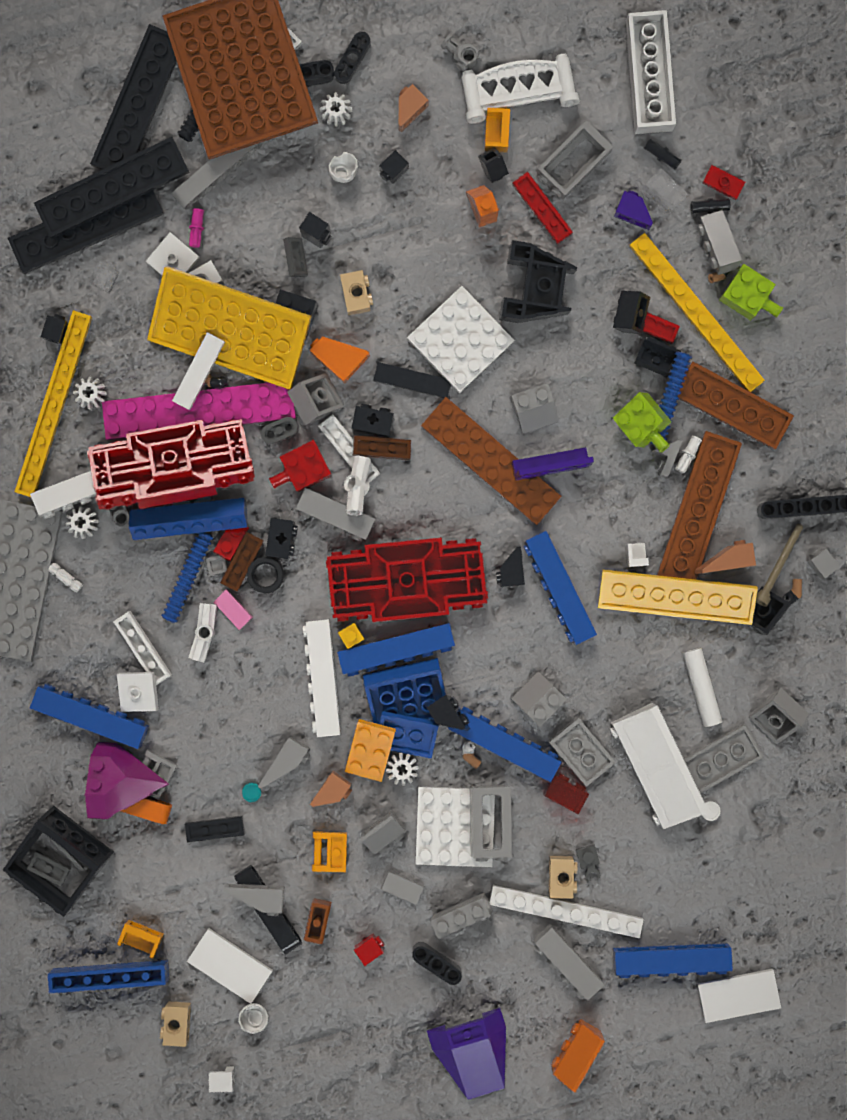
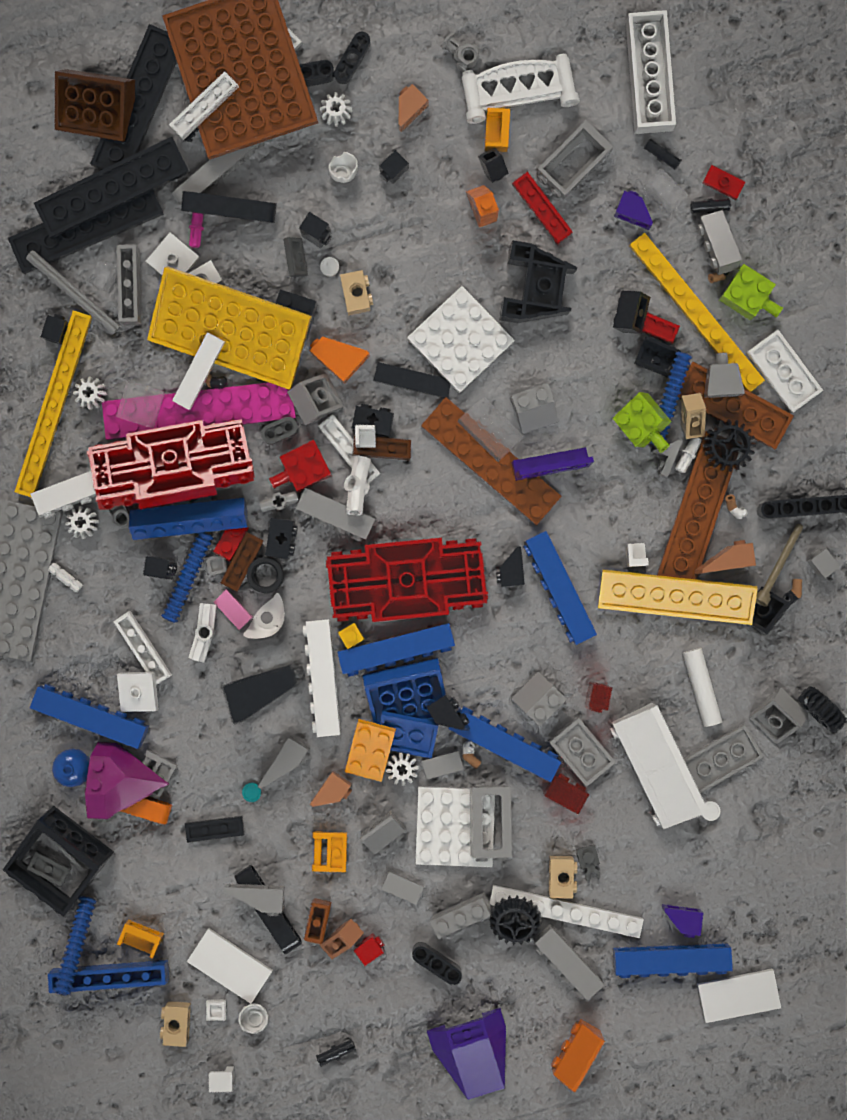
none -> light grey axle [26,251,120,334]
none -> blue cylinder [52,748,90,787]
none -> blue piece [53,896,97,996]
none -> reddish brown slope [55,69,135,141]
none -> clear tile [116,380,165,429]
none -> light grey brick [117,245,142,326]
none -> black brick [143,556,177,580]
none -> white tile [169,71,239,140]
none -> black beam [181,191,277,223]
none -> white tile [206,999,226,1021]
none -> black windscreen [222,663,305,724]
none -> white piece [243,593,285,639]
none -> light grey axle [259,491,299,512]
none -> black pin [316,1039,356,1067]
none -> white piece [320,257,339,277]
none -> nougat slope [320,919,364,959]
none -> white panel [355,425,376,448]
none -> light grey tile [422,750,464,779]
none -> clear tile [457,397,524,462]
none -> black gear [489,895,542,946]
none -> clear red brick [585,681,613,713]
none -> dark purple slope [662,904,703,938]
none -> tan brick [681,393,706,439]
none -> black gear [703,419,756,472]
none -> light grey torso [704,353,745,398]
none -> arm [725,494,748,519]
none -> white tile [746,330,823,414]
none -> black gear [798,686,847,733]

